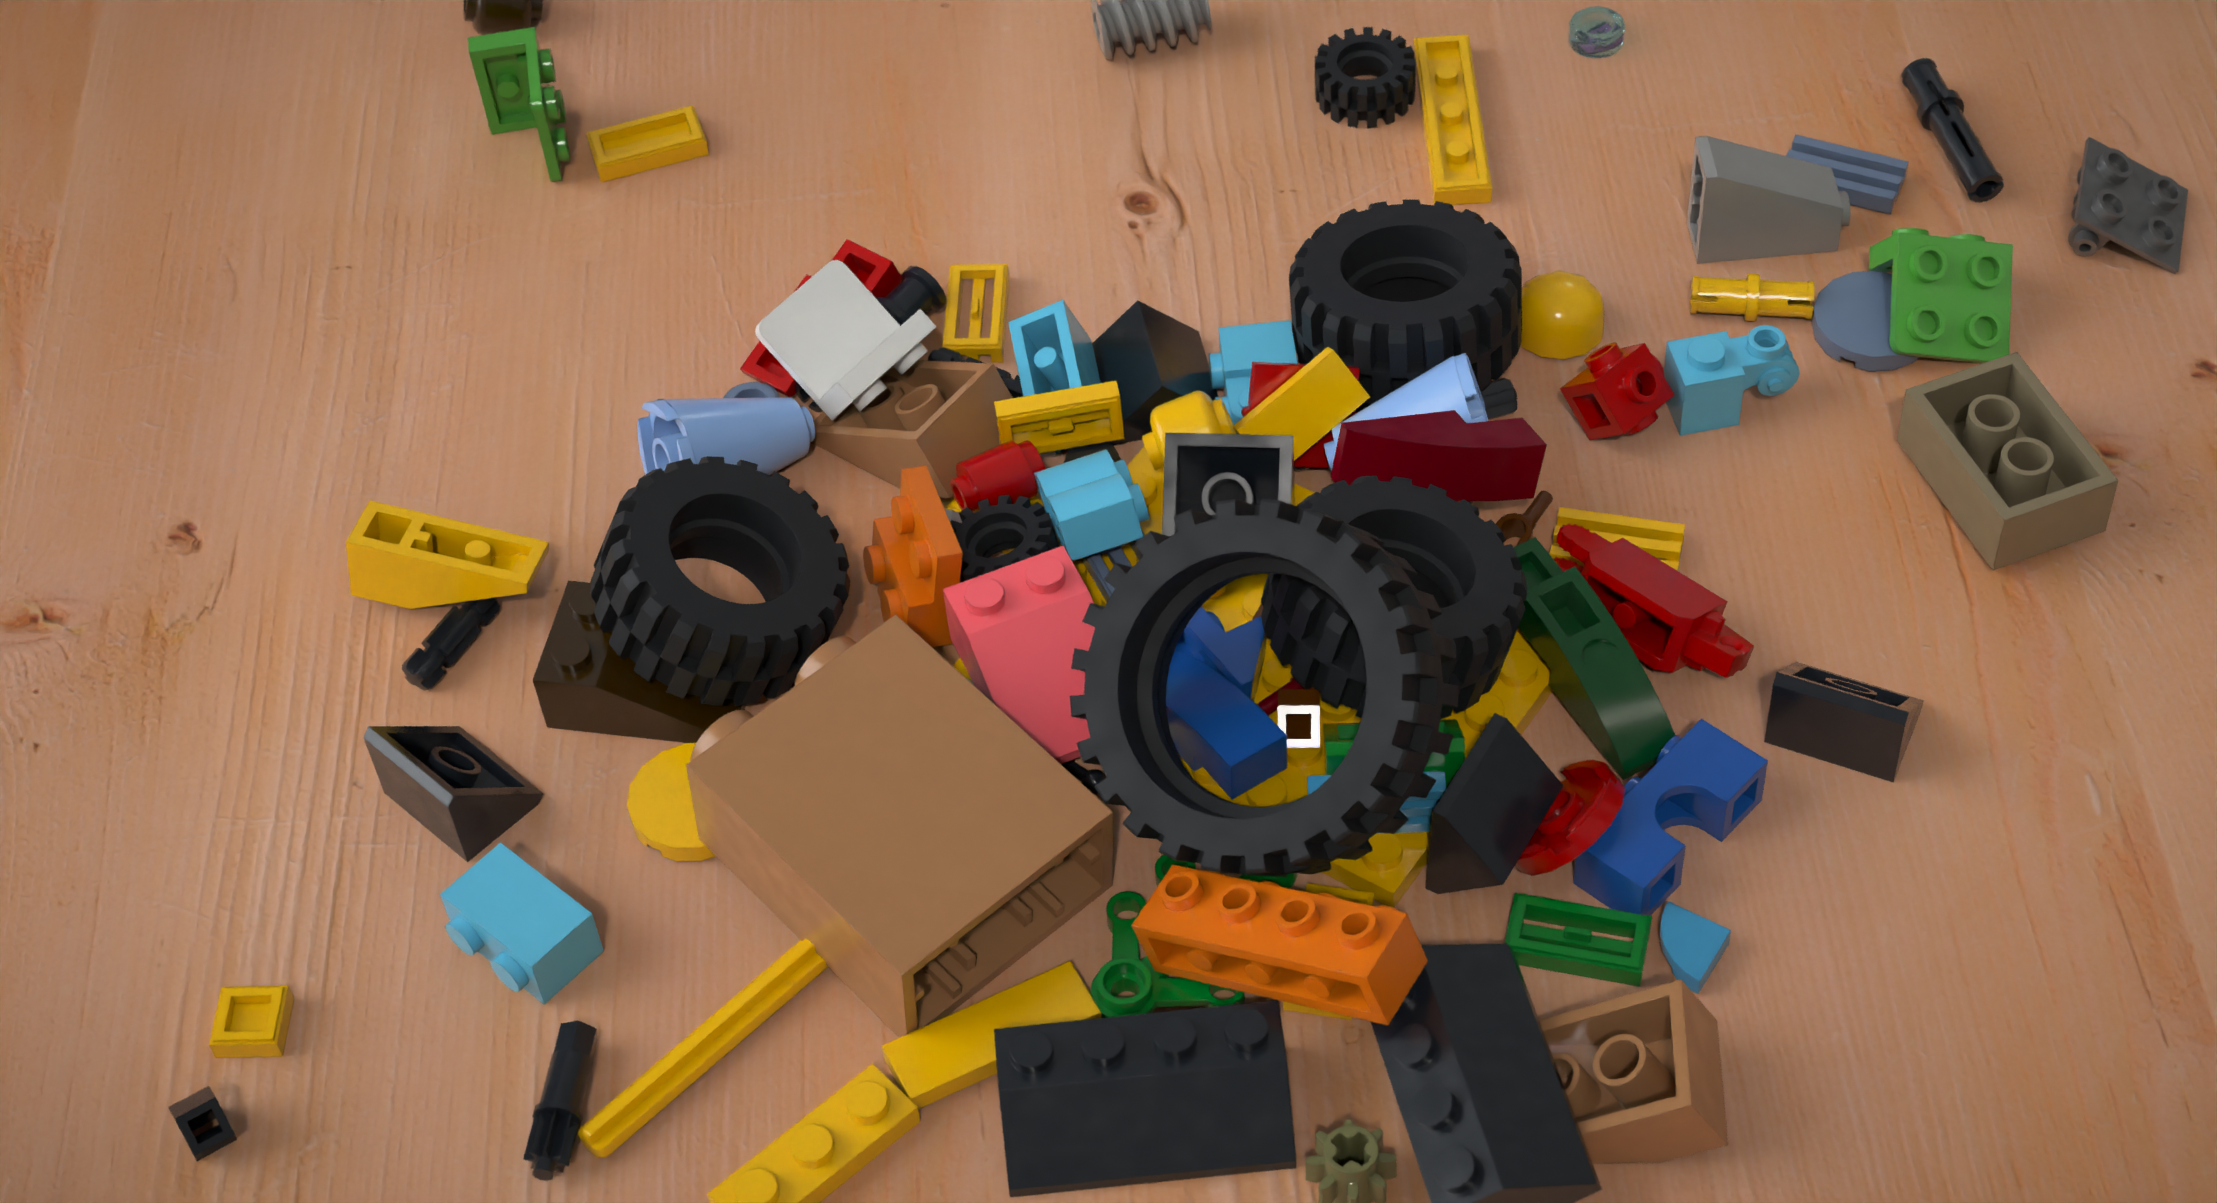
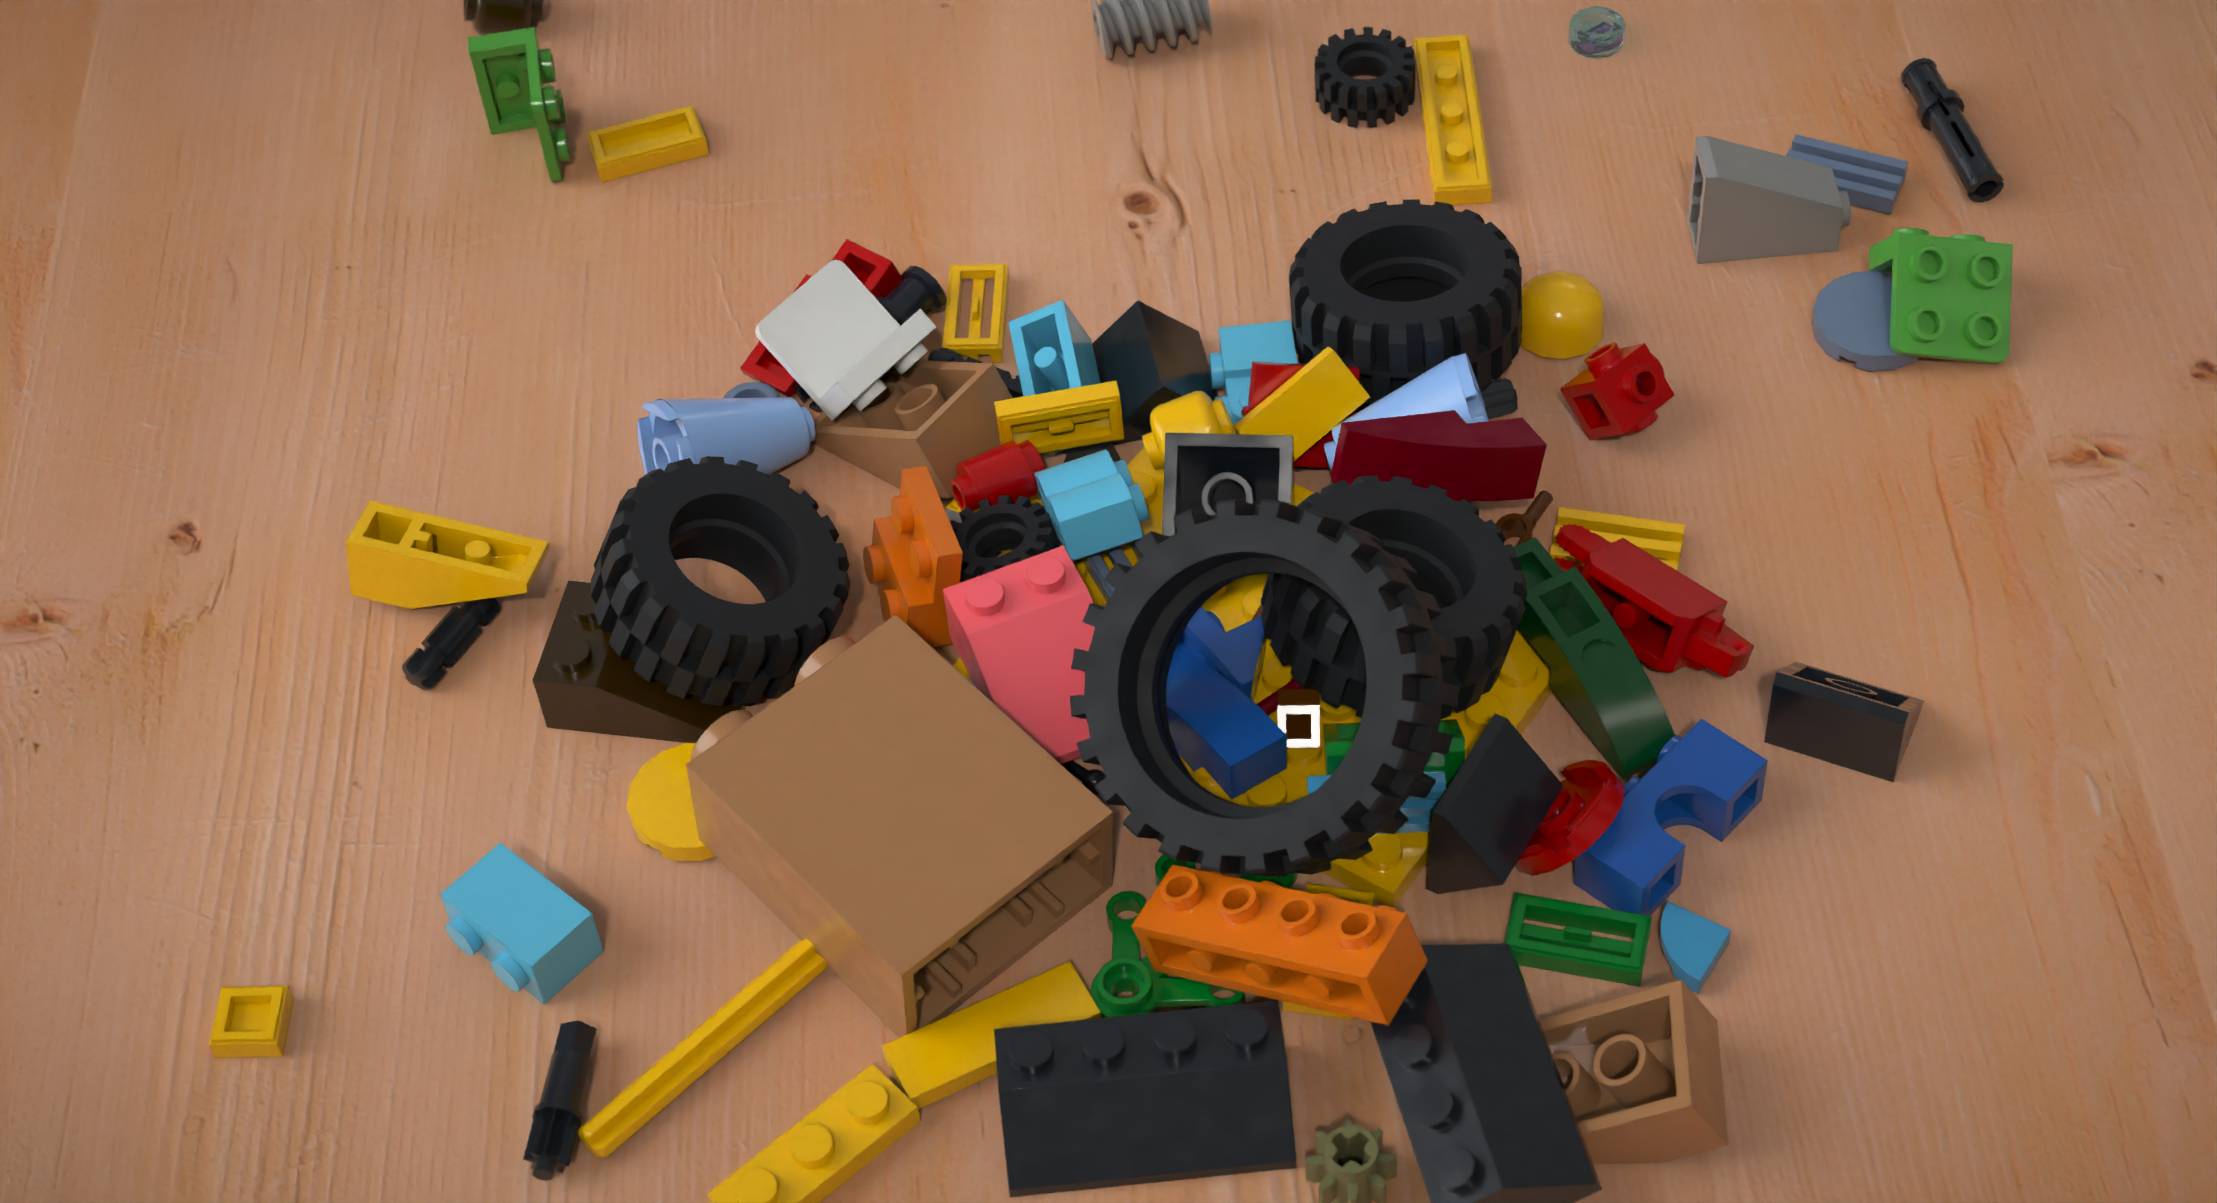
black piece [168,1086,237,1161] -> none
black slope [363,726,543,862] -> none
medium azure brick [1664,325,1800,436] -> none
yellow pin [1690,273,1814,321] -> none
dark tan brick [1897,352,2118,571] -> none
flat silver hinge [2068,137,2188,274] -> none

